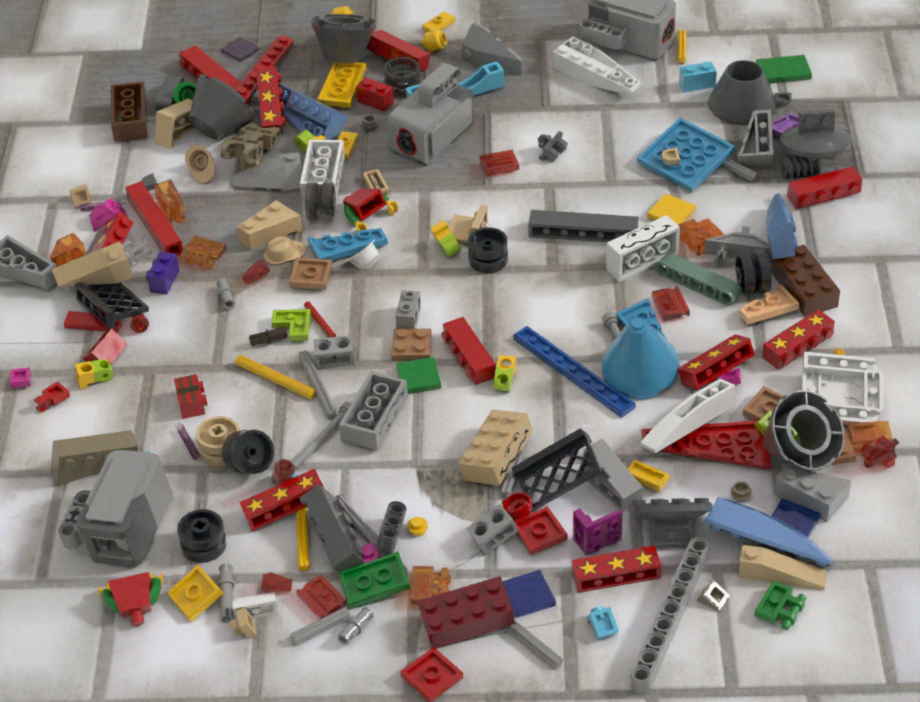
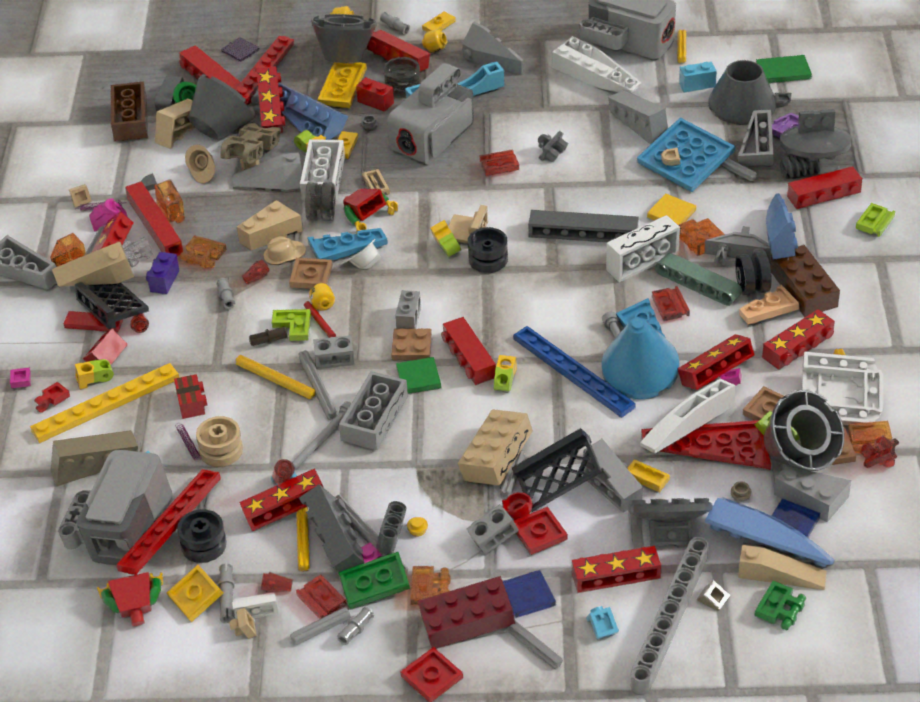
black wheel [222,429,274,474] -> none
magenta bracket [573,508,623,555] -> none
none -> yellow plate [30,363,179,443]
none -> red plate [116,469,221,575]
none -> yellow head [309,283,335,311]
none -> light grey pin [380,12,410,35]
none -> light grey wedge [608,90,668,144]
none -> lime plate [855,203,895,237]

